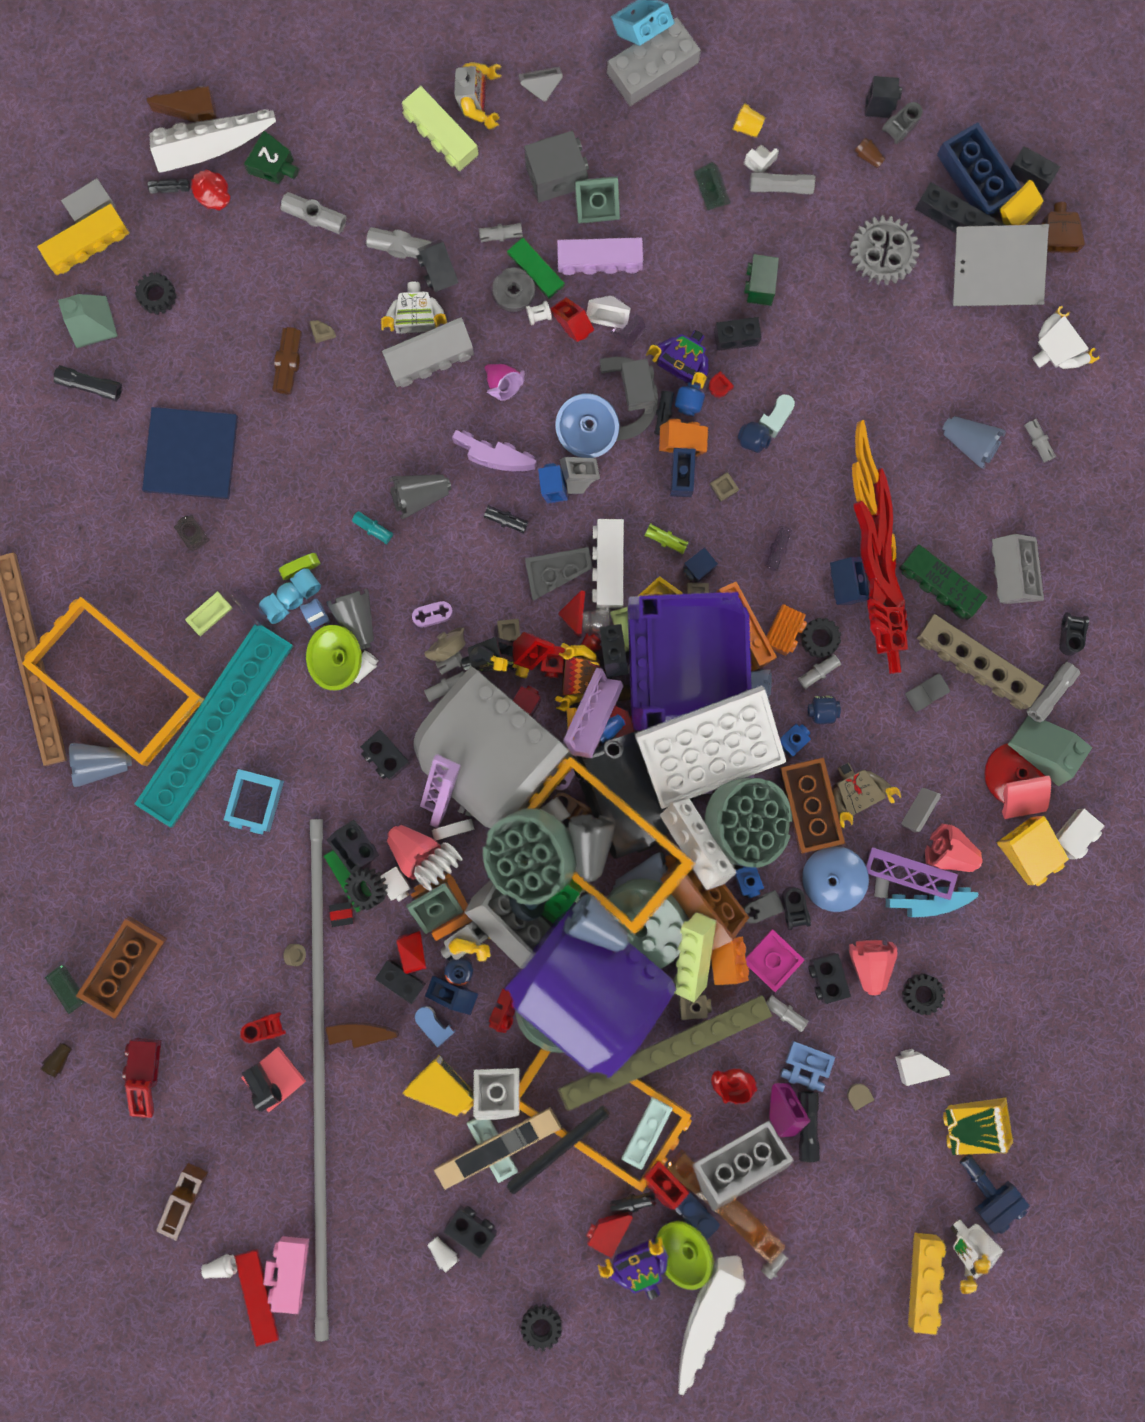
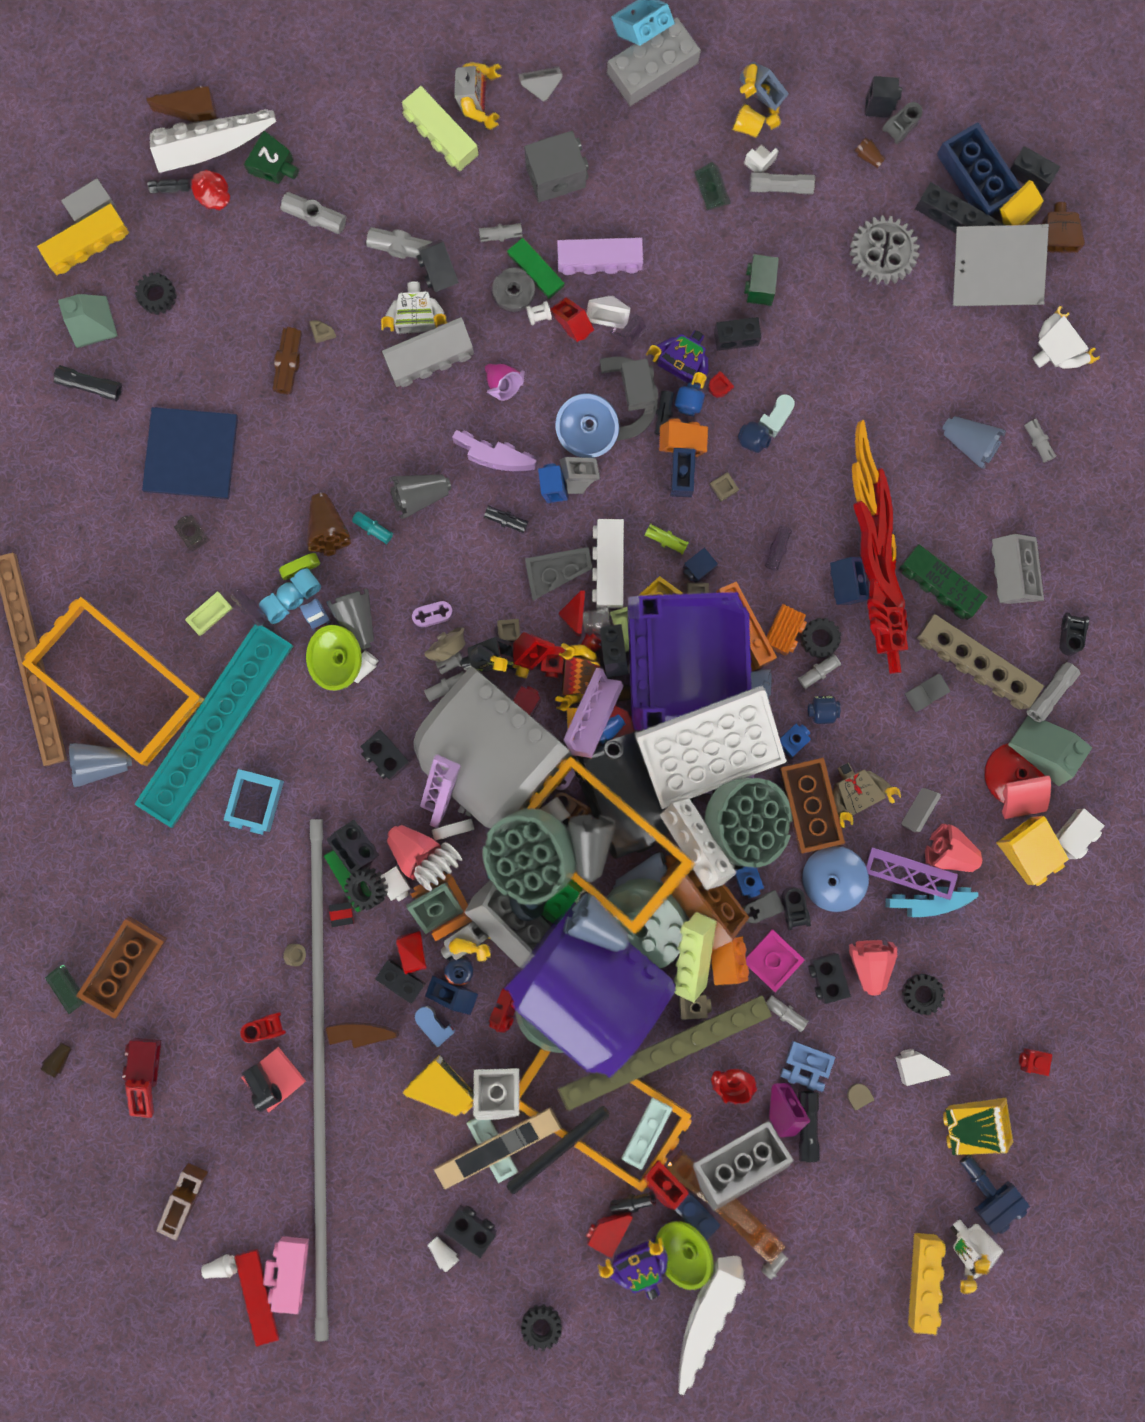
sand green slope [575,176,620,223] -> none
light grey pin [874,870,890,898] -> none
none -> reddish brown cone [307,493,351,556]
none -> torso [740,62,789,130]
none -> red bracket [1019,1048,1053,1076]

